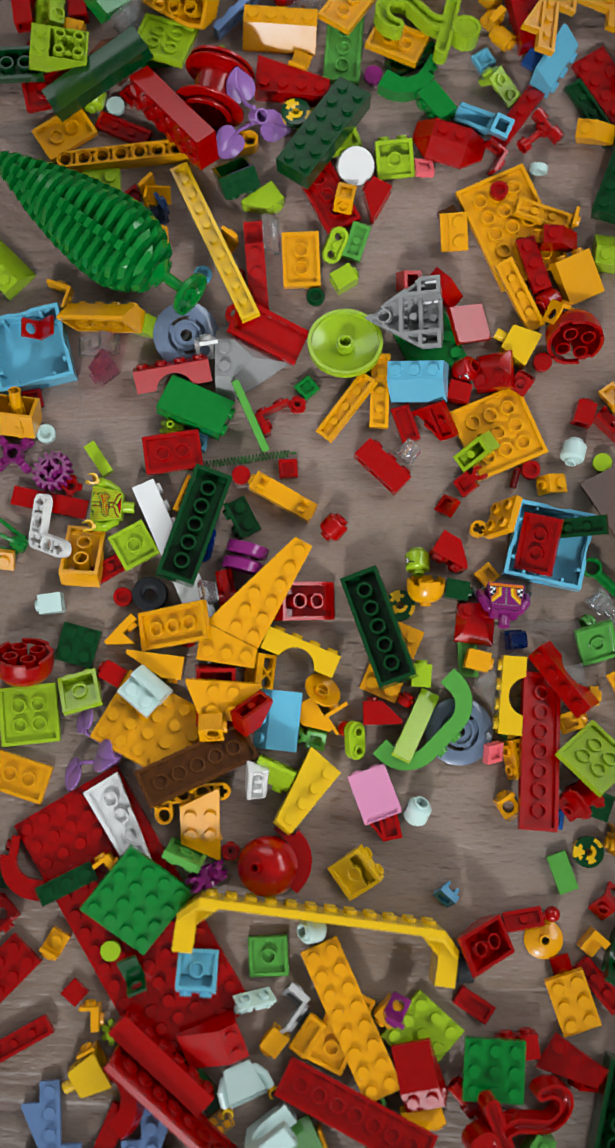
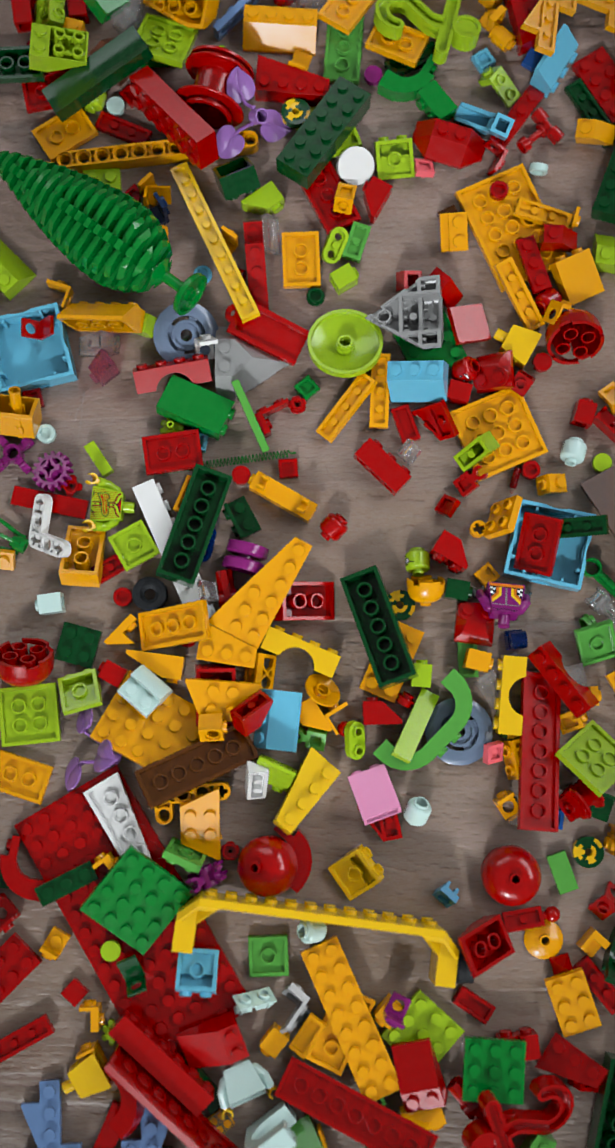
none -> red cylinder [480,844,541,906]

